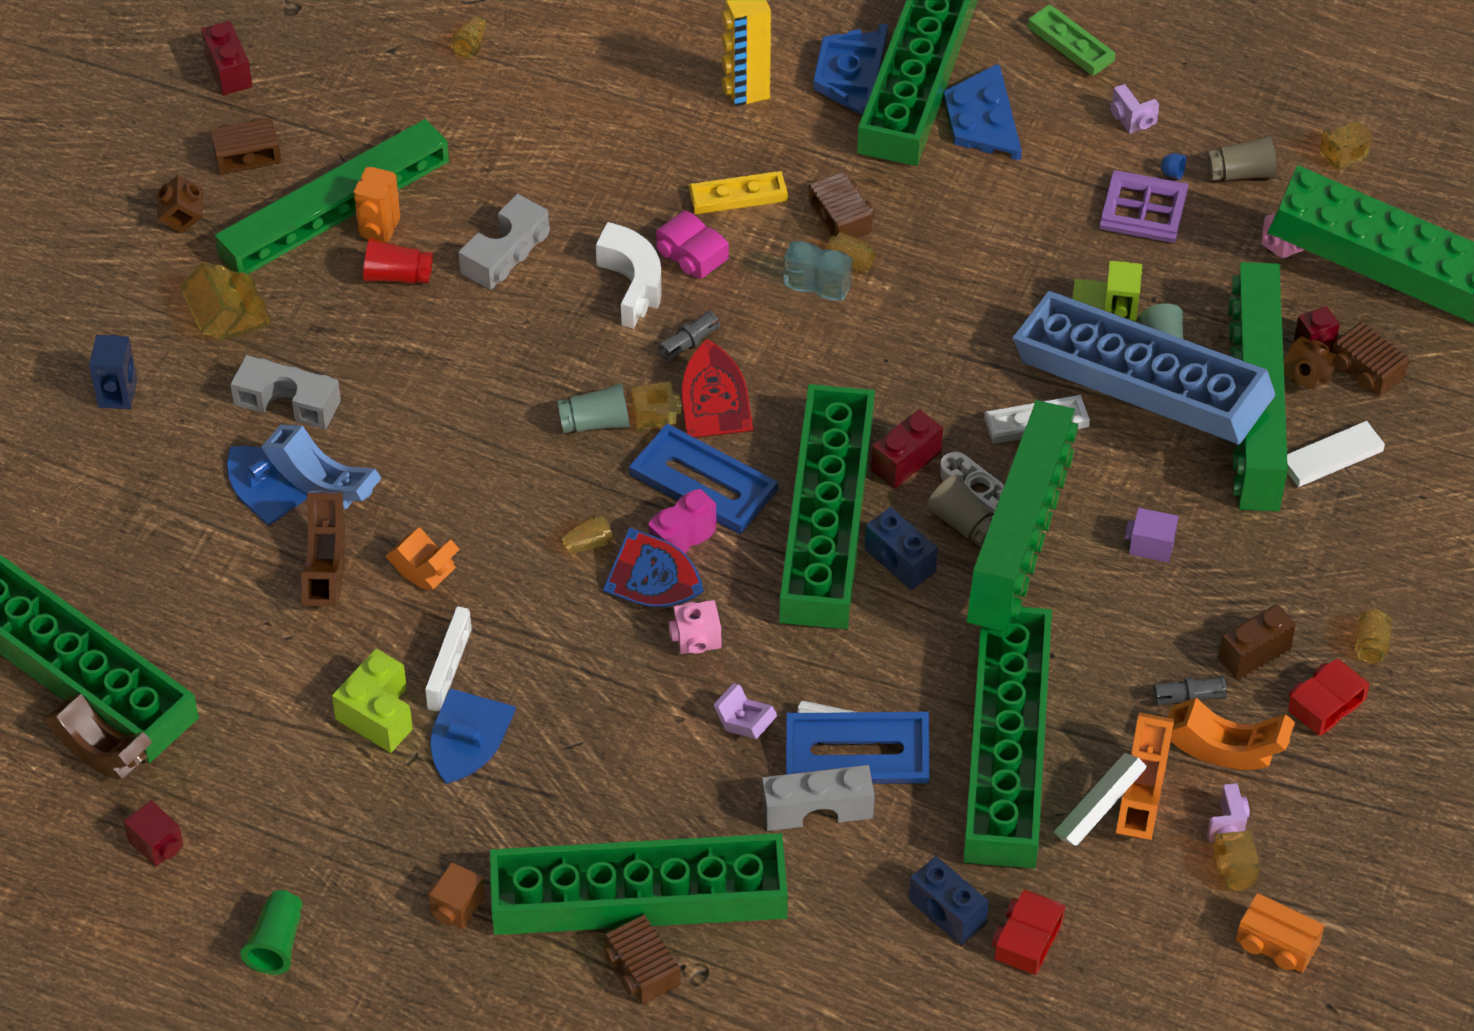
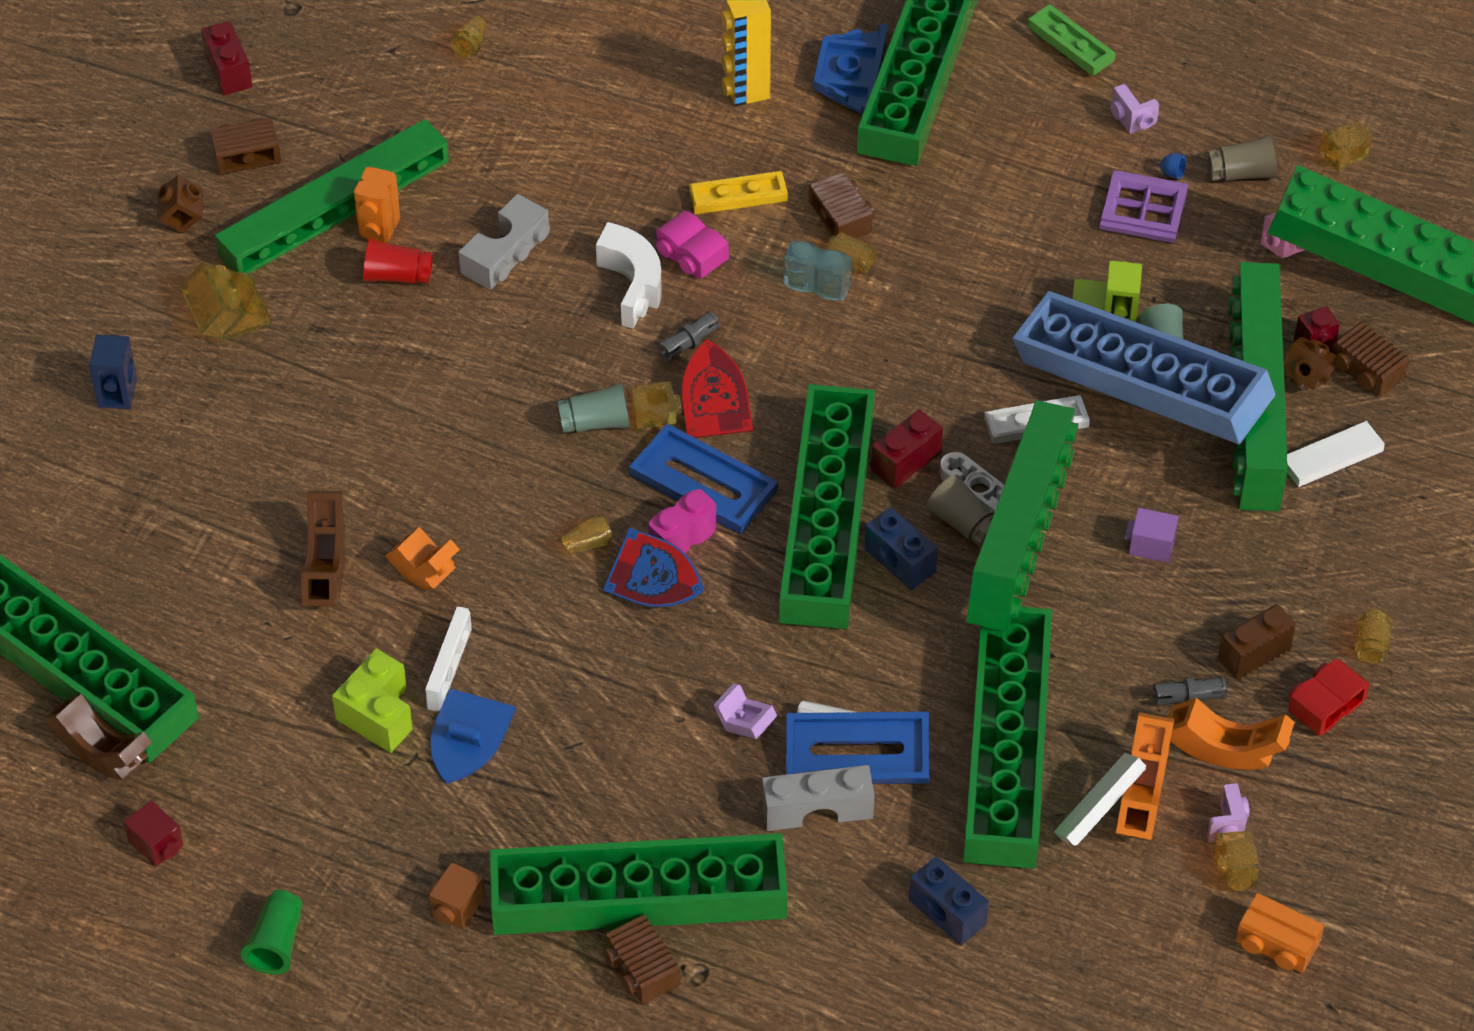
blue shield [227,446,307,526] -> none
light grey arch [231,355,341,430] -> none
medium blue arch [261,425,381,510] -> none
bright pink brick [668,600,721,655] -> none
blue wing [943,65,1022,160] -> none
red brick [992,889,1065,975] -> none

